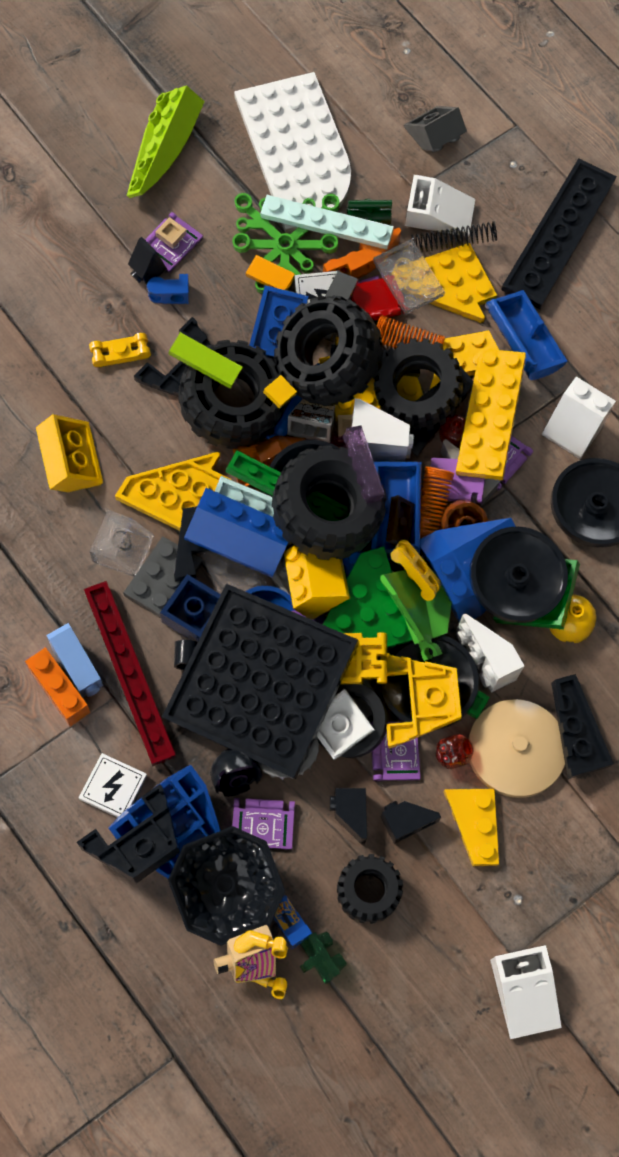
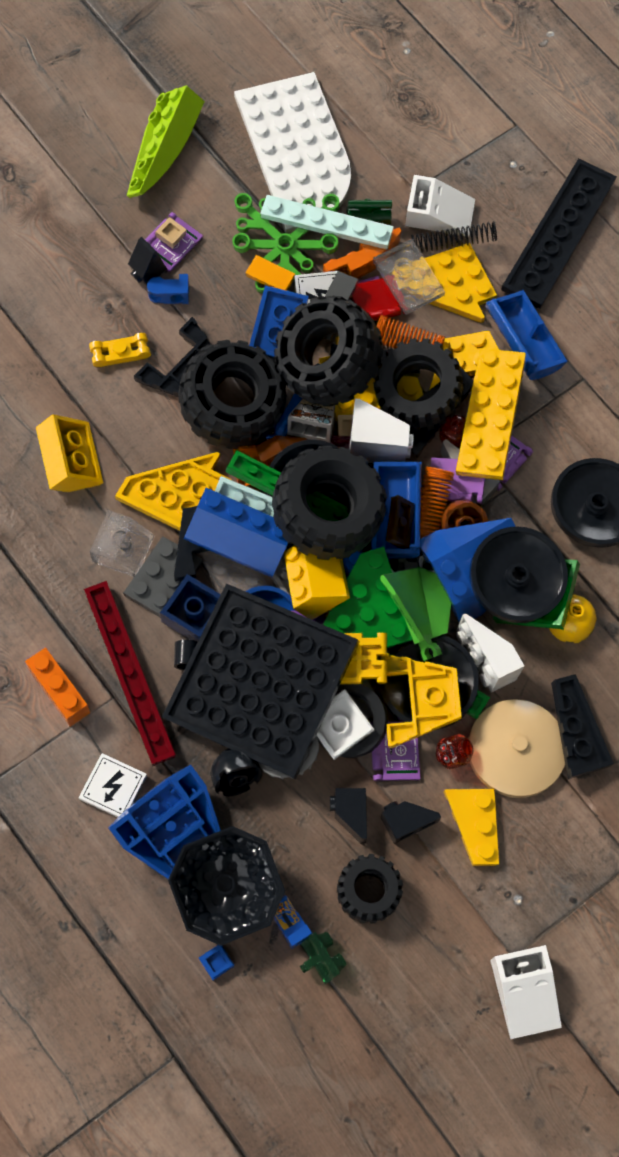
light blue slope [46,623,103,698] -> none
black wing [77,784,180,884] -> none
lime tile [168,332,242,389] -> none
torso [214,925,288,999] -> none
medium lavender piece [232,798,295,850] -> none
yellow tile [263,375,297,409] -> none
clear purple piece [343,425,384,504] -> none
yellow plate [391,540,441,601] -> none
dark grey slope [404,106,467,152] -> none
white slope [542,377,616,459] -> none
none -> blue tile [199,945,235,981]

